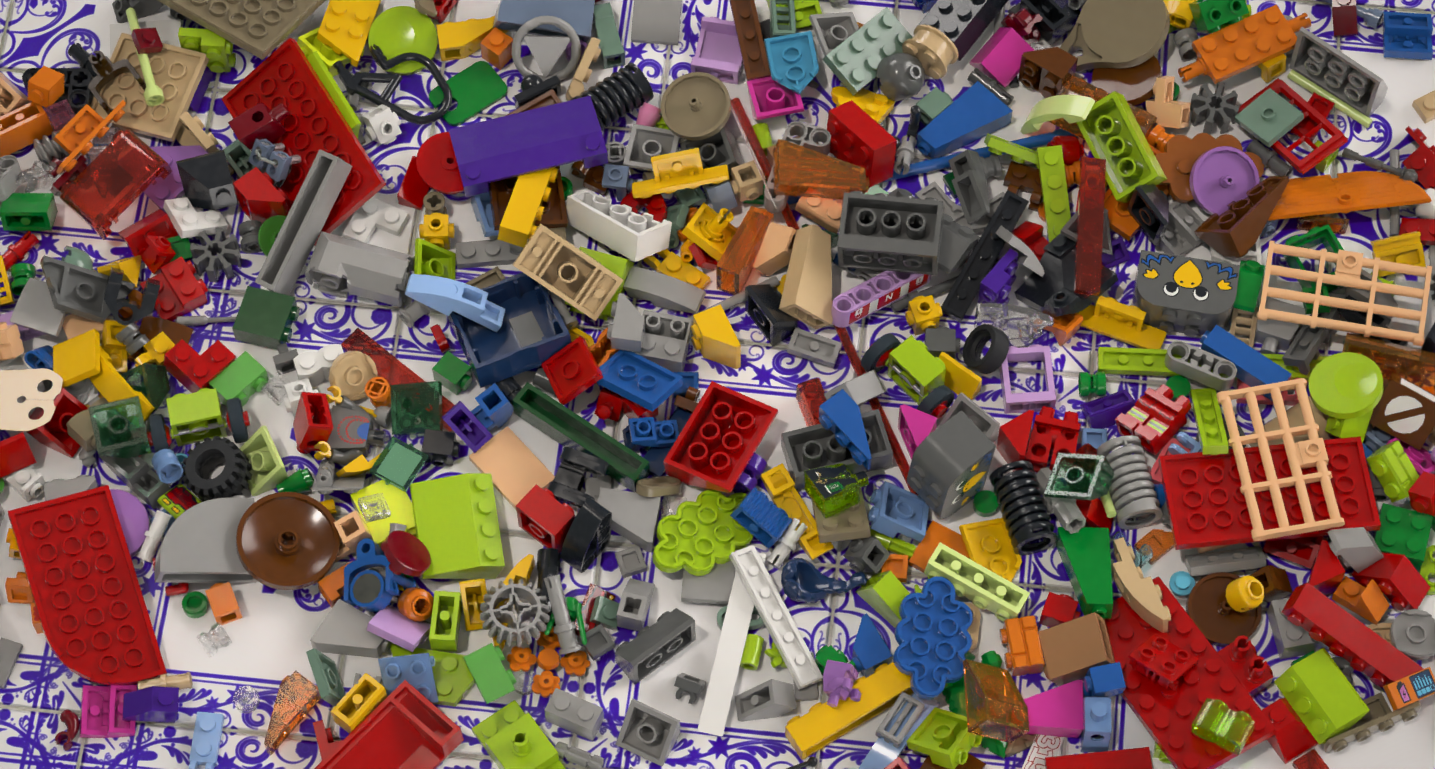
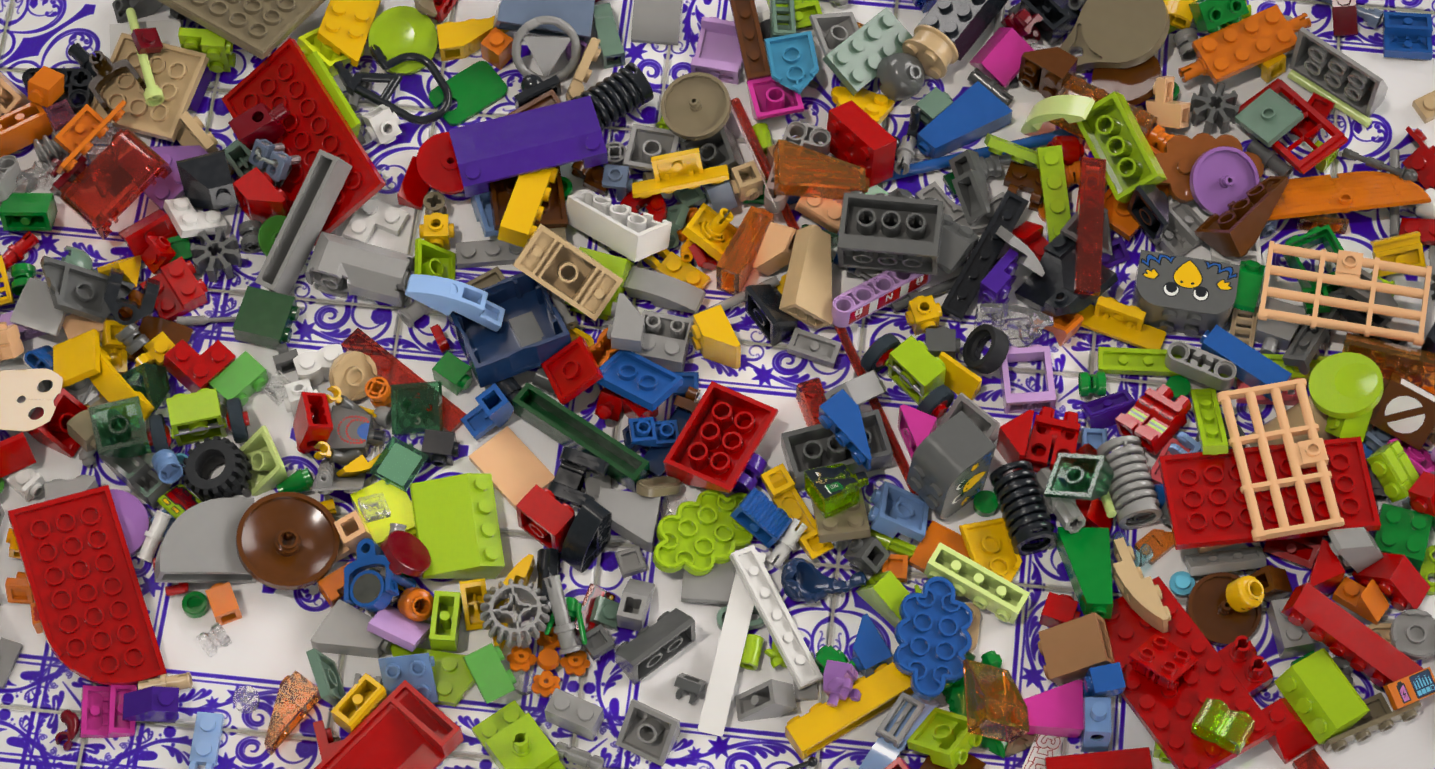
dark purple slope [442,401,493,453] -> none
bright pink cone [636,102,661,127] -> none
orange brick [999,615,1045,676] -> none

